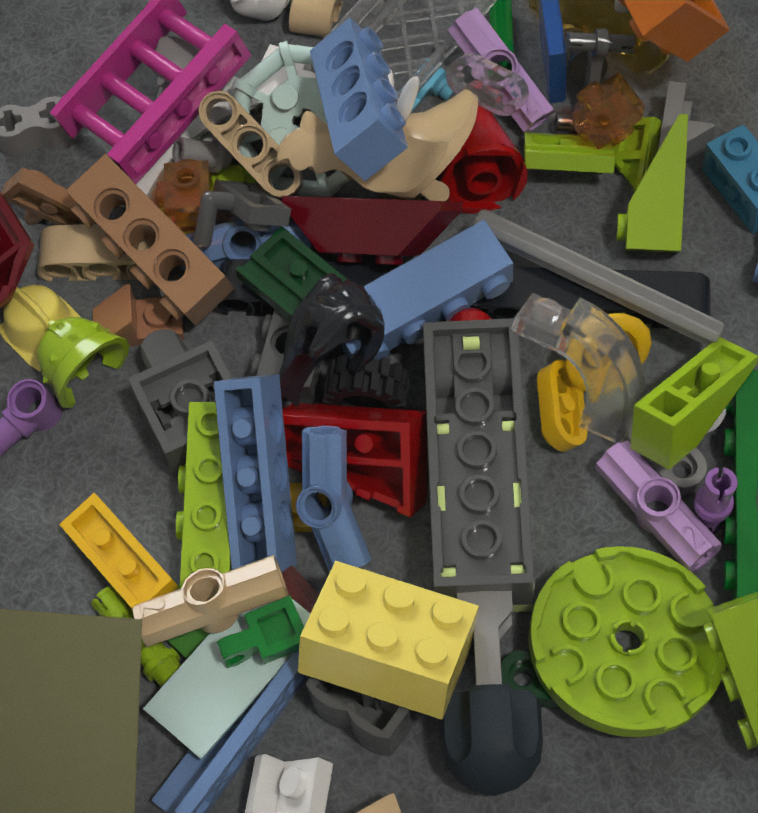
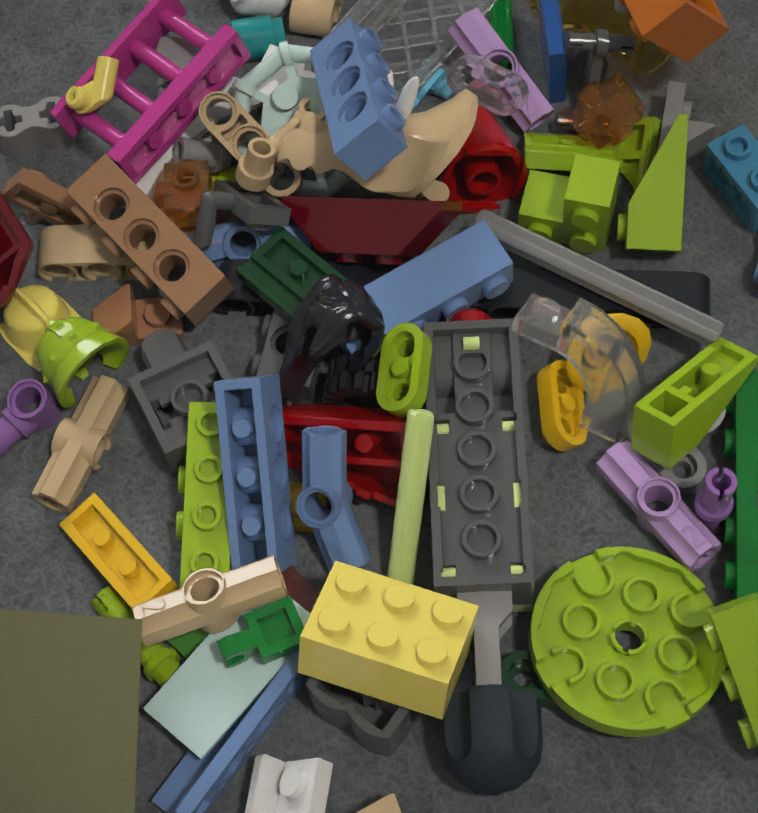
none -> tan piece [31,375,131,513]
none -> light yellow arm [66,56,119,114]
none -> teal brick [230,14,286,61]
none -> tan brick [235,97,325,192]
none -> lime plate [376,323,432,418]
none -> yellowish green axle [387,409,434,585]
none -> lime brick [518,153,621,253]

